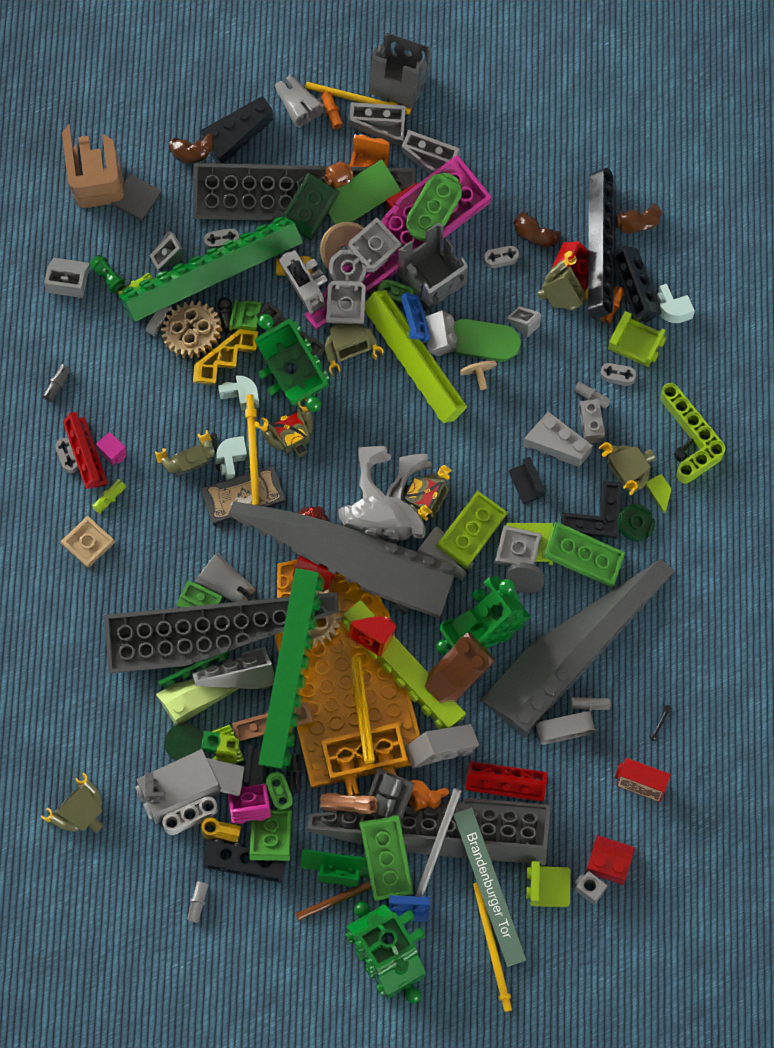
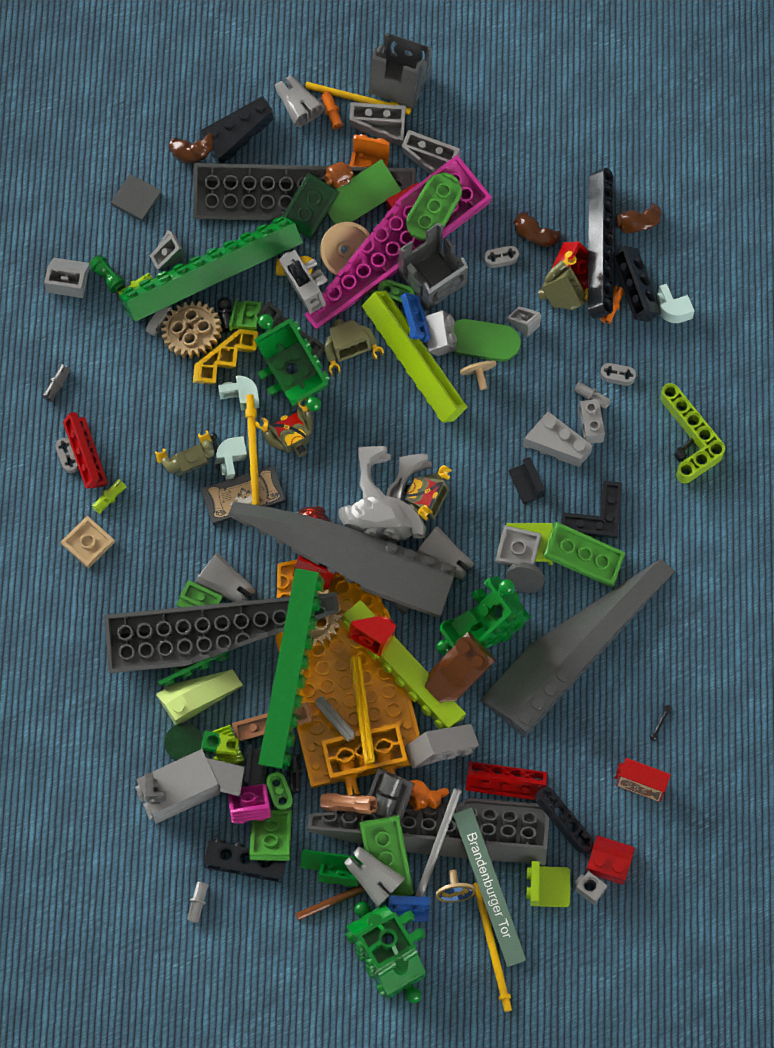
olive torso [41,773,104,833] -> none
medium nougat piece [62,124,124,208] -> none
dark pink brick [96,432,127,466] -> none
white beam [162,796,218,835] -> none
light grey wedge [192,647,274,689] -> none
yellow piece [201,817,241,843] -> none
light grey beam [204,229,239,250] -> none
light grey plate [326,218,402,325] -> none
lime tile [436,490,508,569] -> none
light grey beam [536,711,596,745] -> none
light grey axle [571,696,611,712] -> none
olive torso [599,442,656,495] -> none
lime panel [608,311,667,367] -> none
dark green tile [617,503,655,542] -> none
lime tile [645,474,671,513] -> none
none -> light grey axle [315,696,356,741]
none -> light grey piece [344,847,405,907]
none -> shield [436,870,476,902]
none -> black beam [535,787,594,853]

